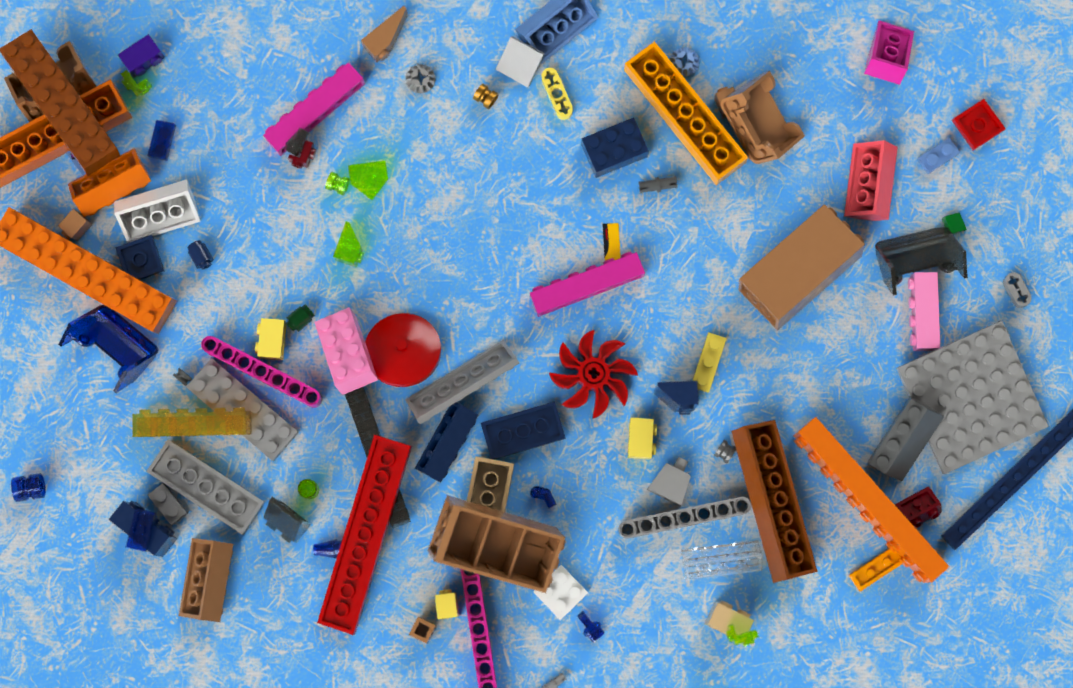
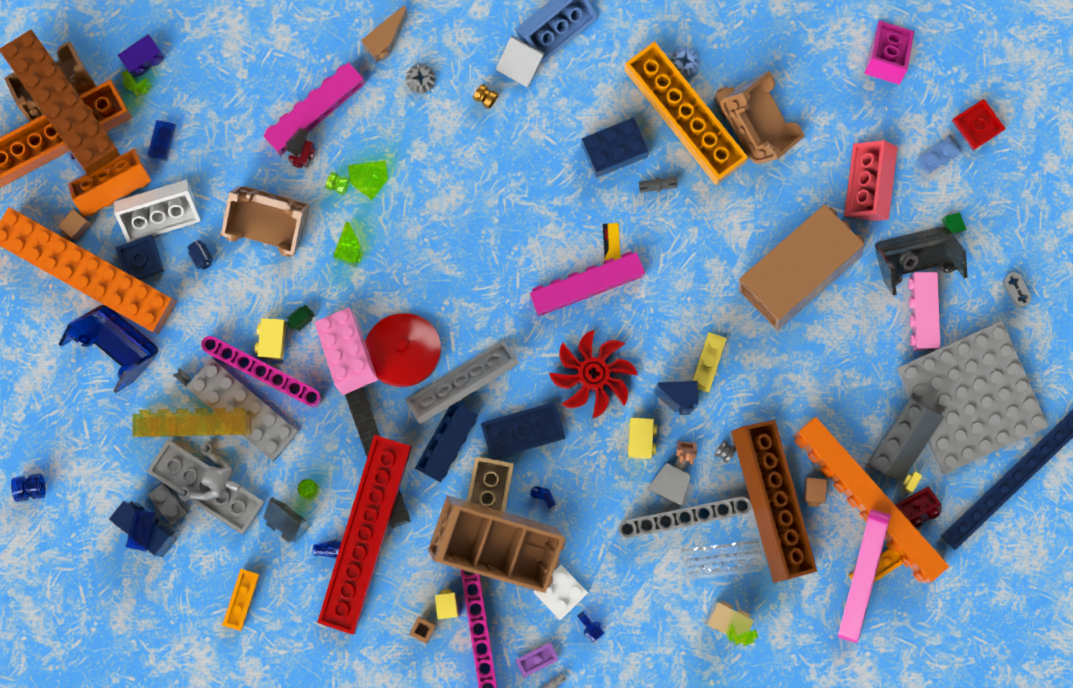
medium nougat slope [179,538,233,622] -> none
light yellow beam [541,68,573,120] -> none
none -> light grey piece [178,443,241,501]
none -> medium nougat windscreen [220,186,310,257]
none -> light orange plate [222,569,260,631]
none -> medium lavender plate [515,642,559,678]
none -> nougat plate [676,441,697,464]
none -> medium nougat brick [803,478,827,507]
none -> beam [838,509,891,643]
none -> dark grey bush [899,250,919,270]
none -> light yellow plate [902,472,922,494]

